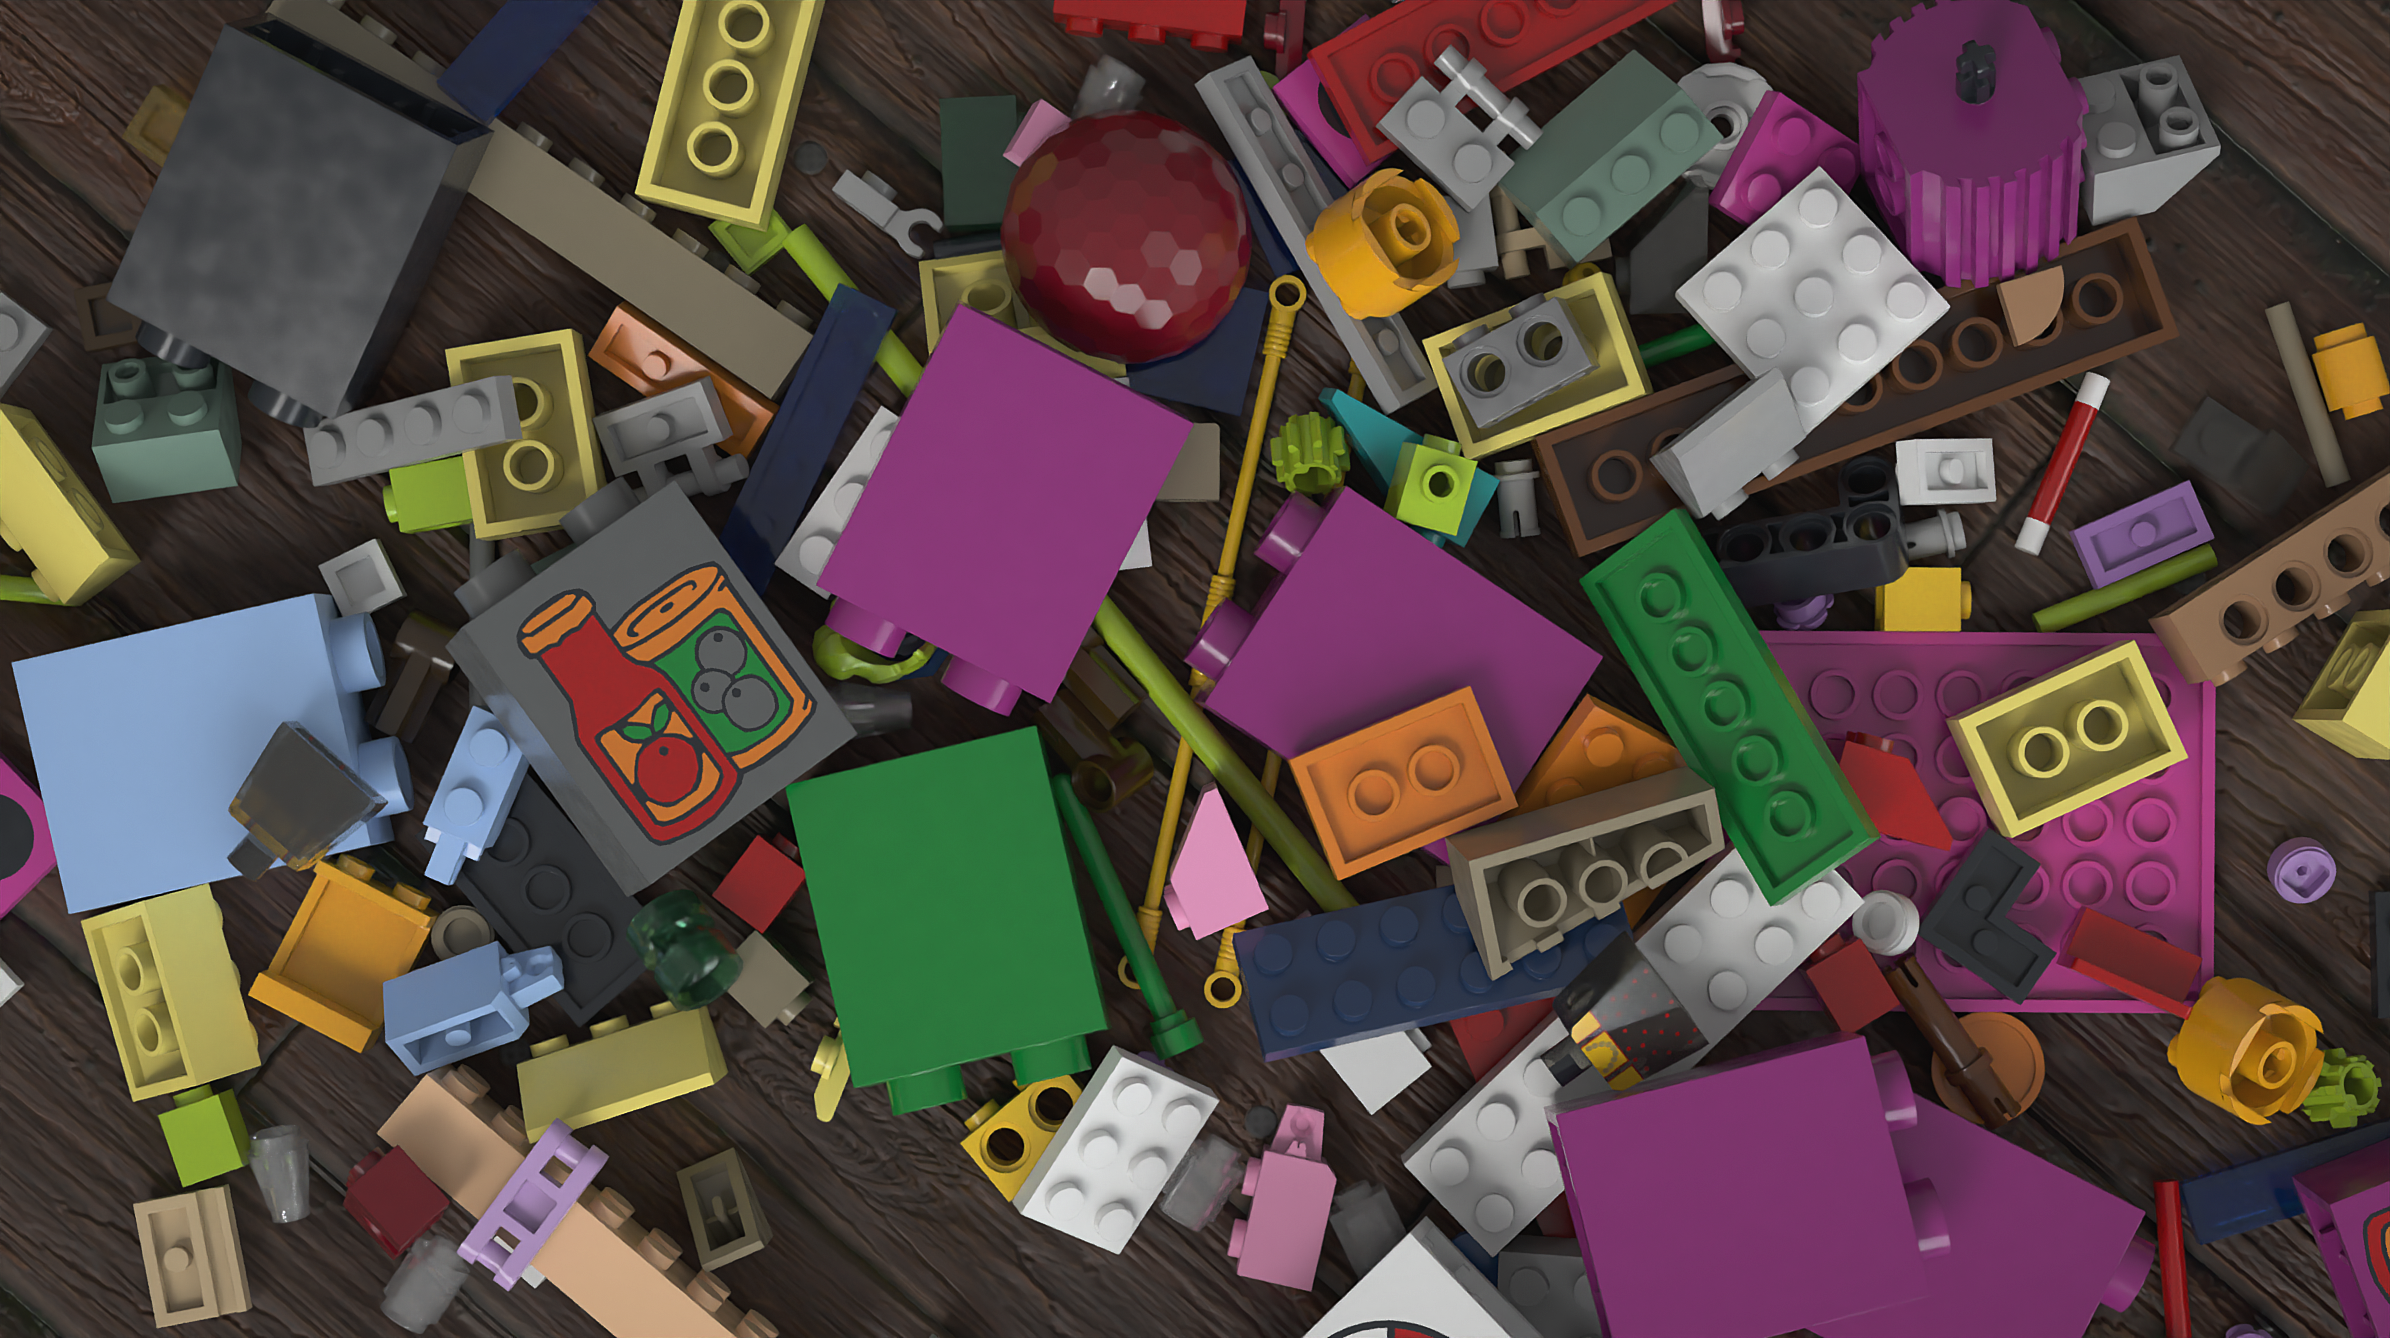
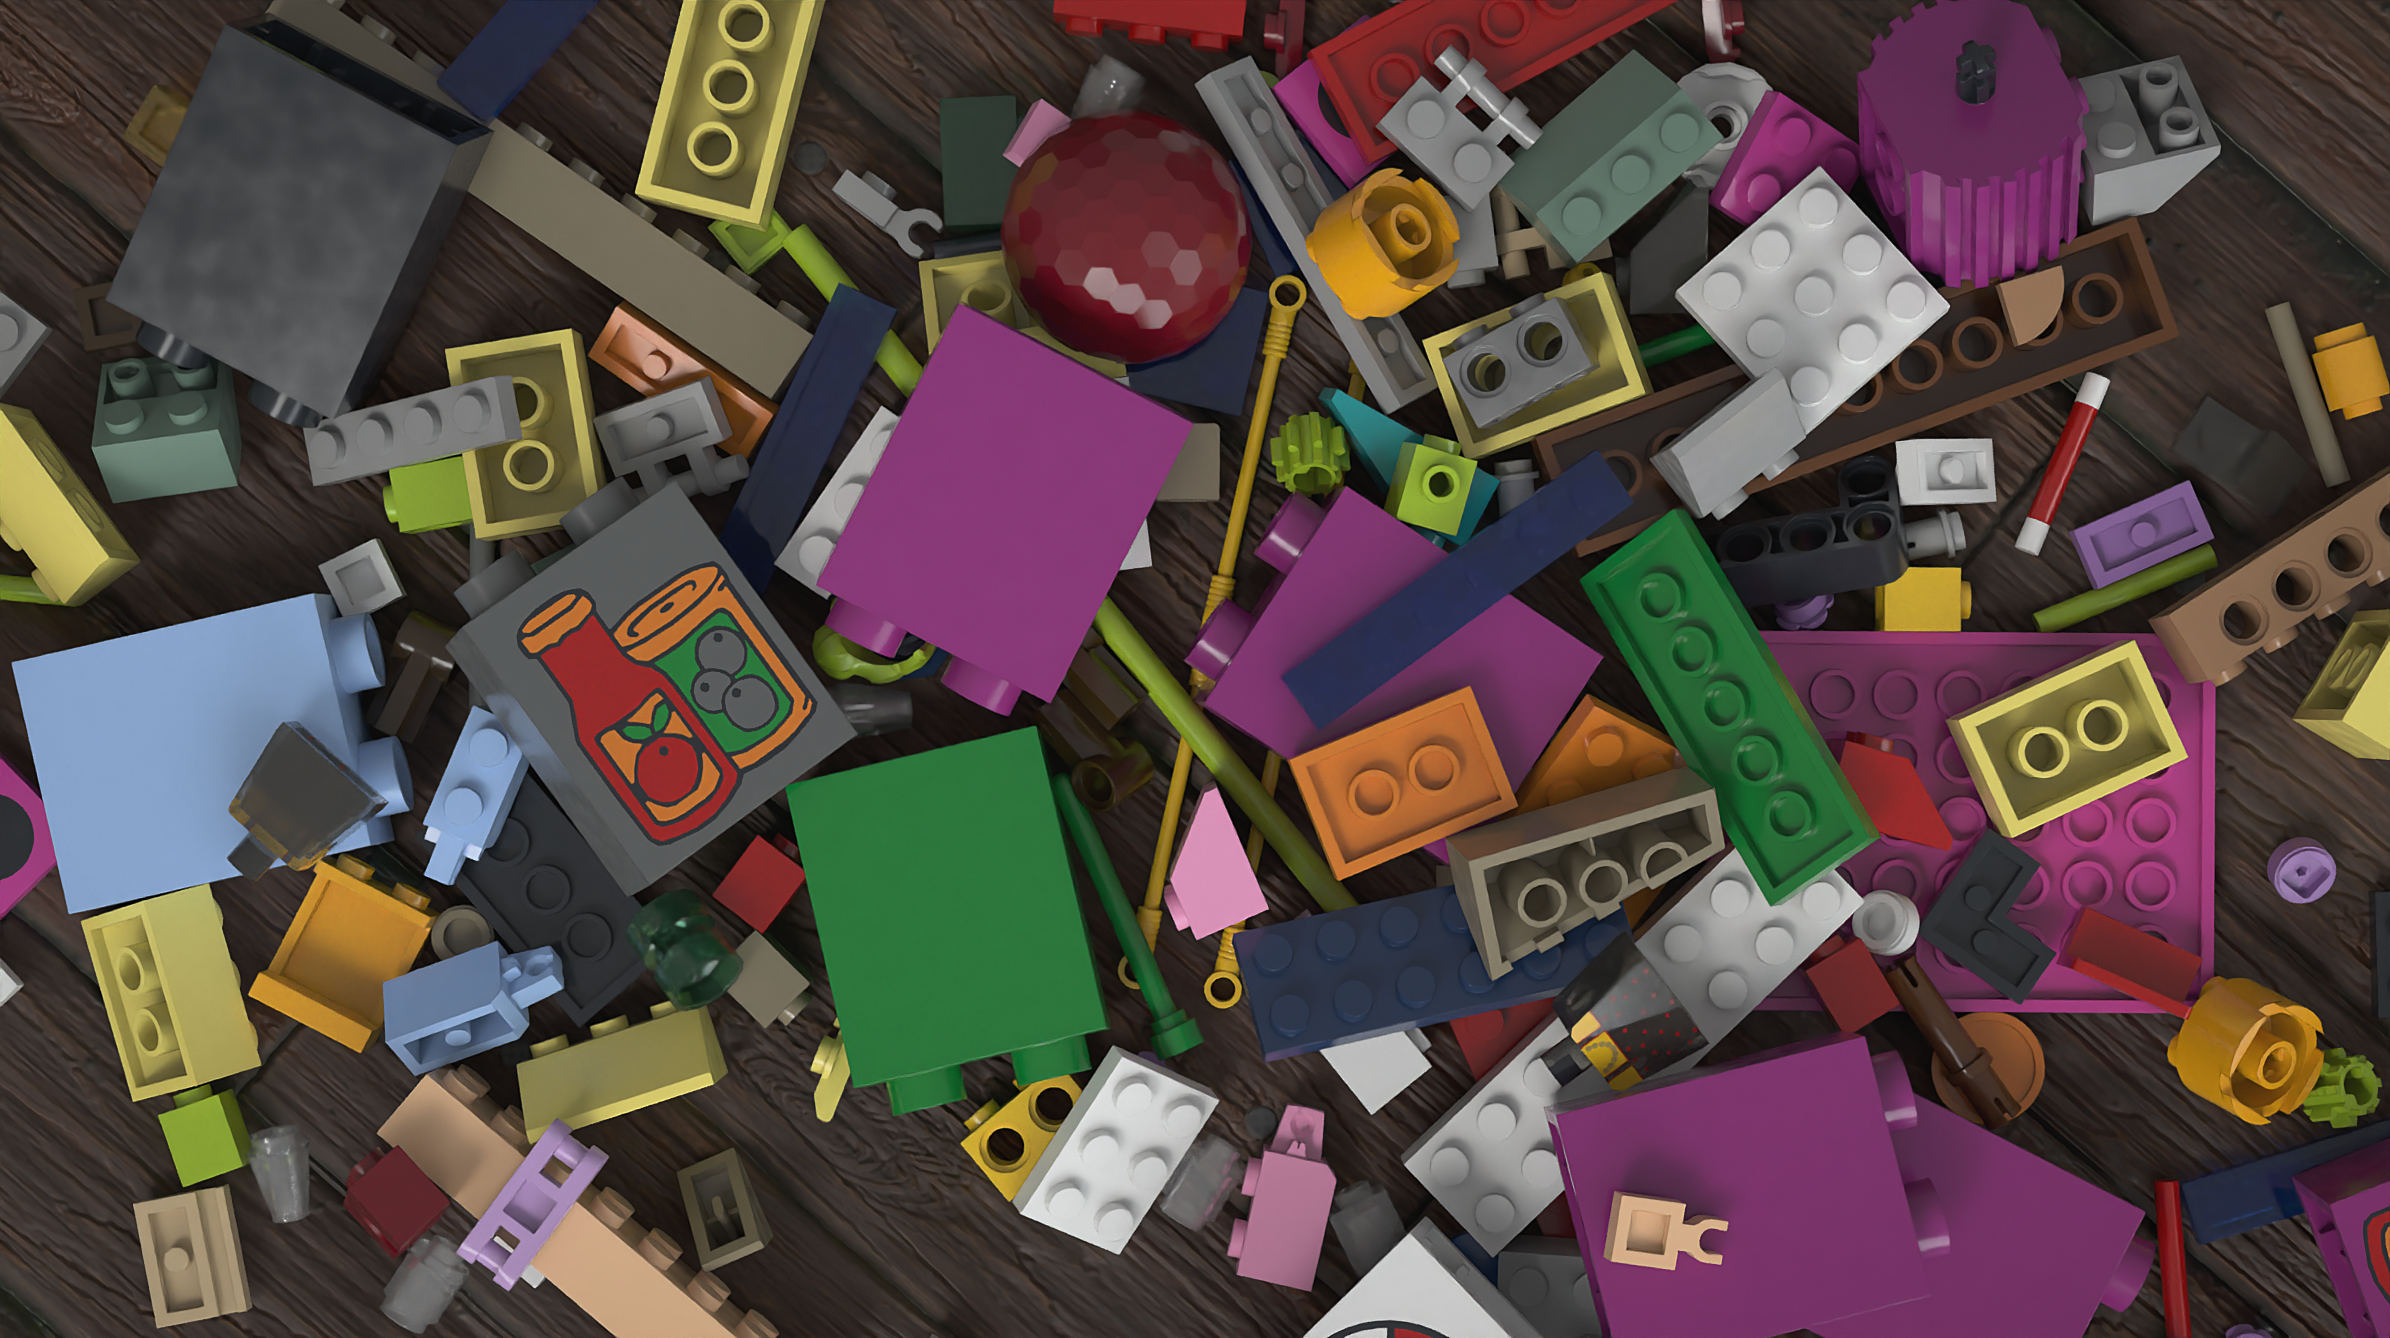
none -> clear blue plate [1279,450,1634,731]
none -> light nougat plate [1603,1191,1728,1270]

